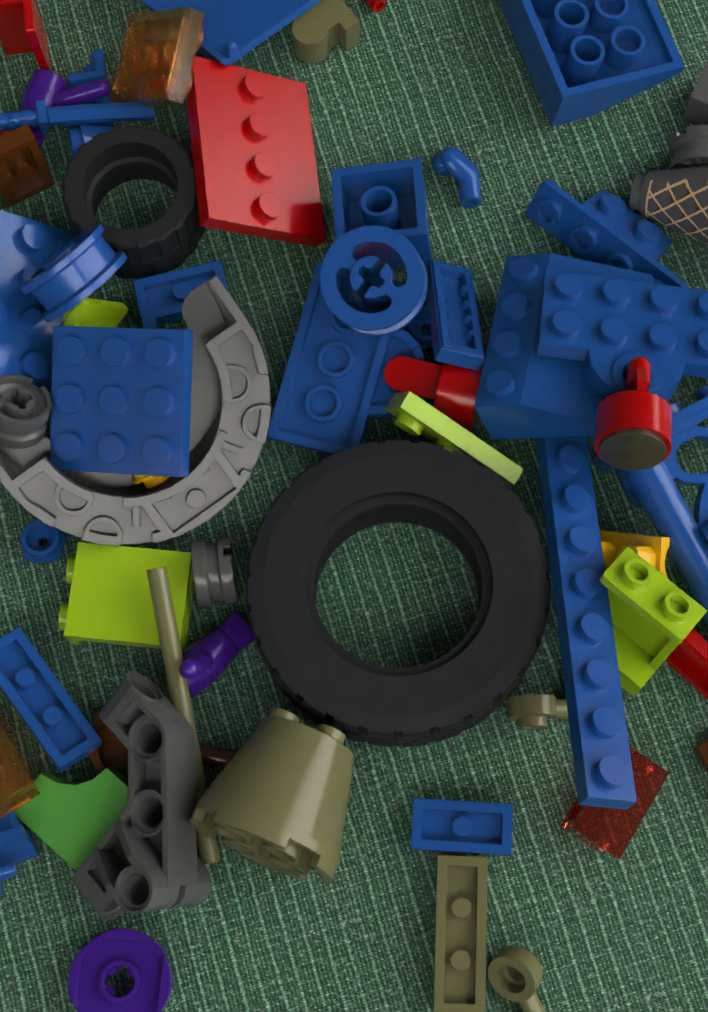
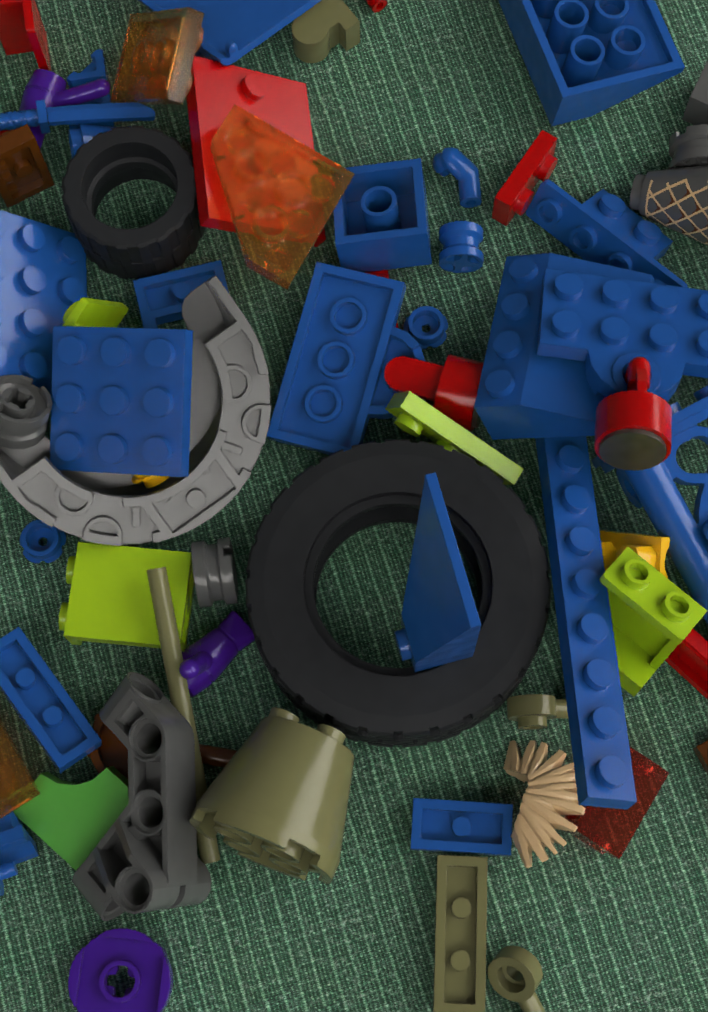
blue wheel [19,222,127,322] -> none
blue wheel [320,225,428,336] -> none
blue plate [426,260,485,371] -> none
none -> clear orange plate [210,104,354,290]
none -> blue slope [394,472,481,672]
none -> blue wheel [439,221,484,273]
none -> red plate [492,130,558,227]
none -> tan hair [503,740,586,868]

